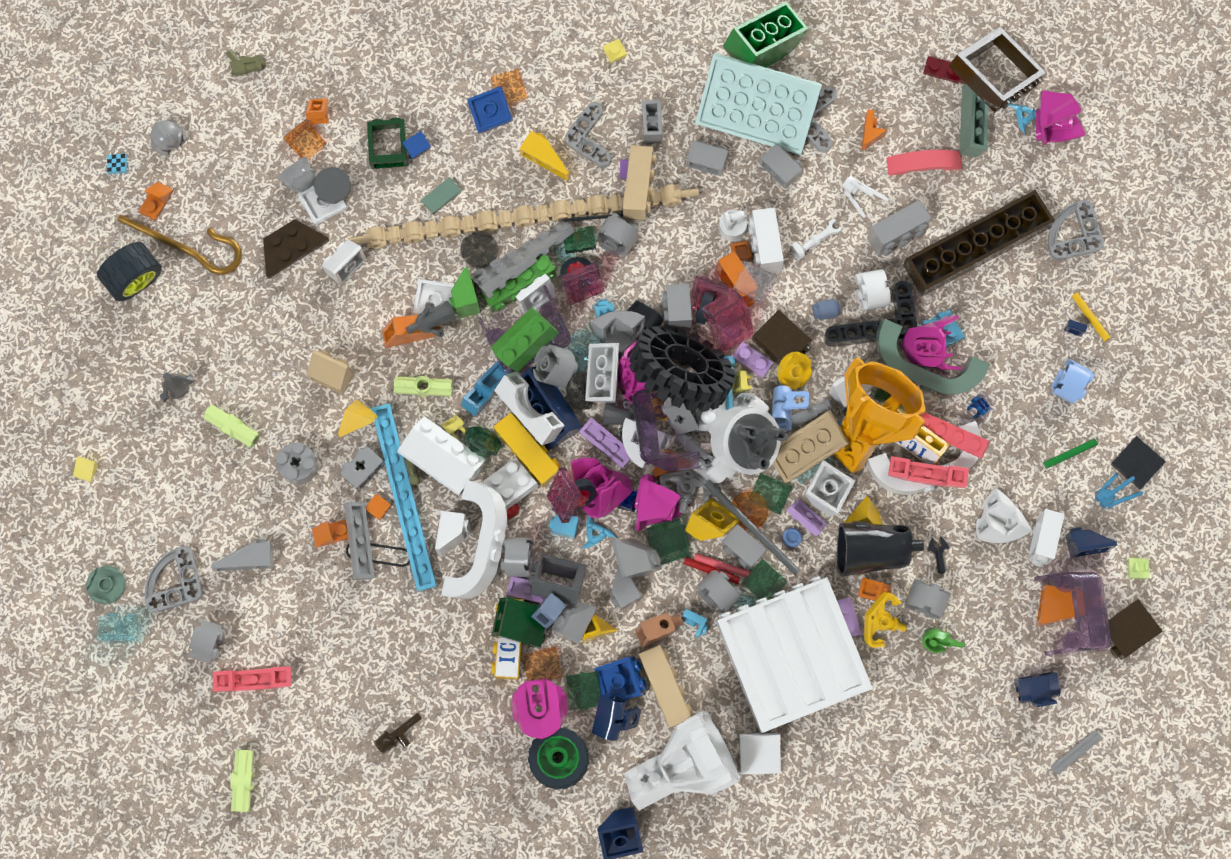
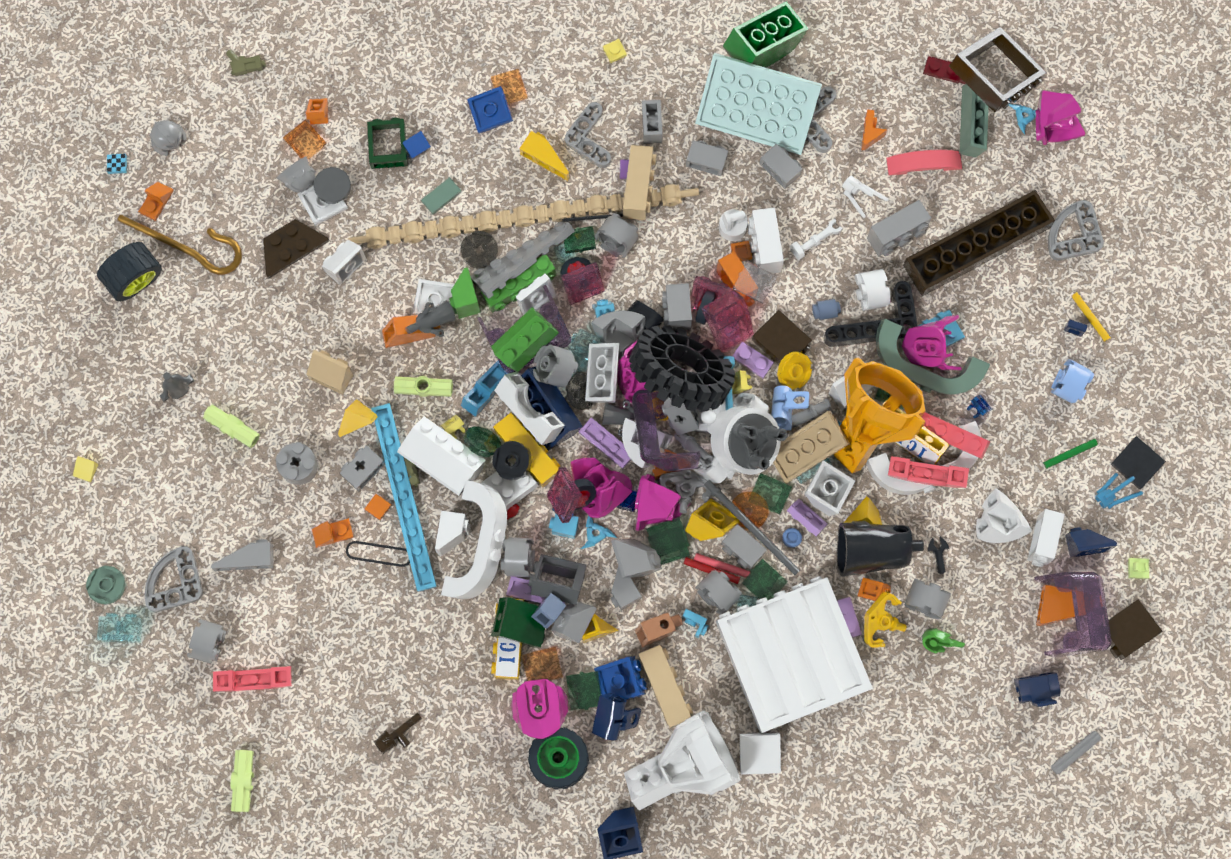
light grey plate [344,502,375,580] -> none
none -> black plate [492,441,532,480]

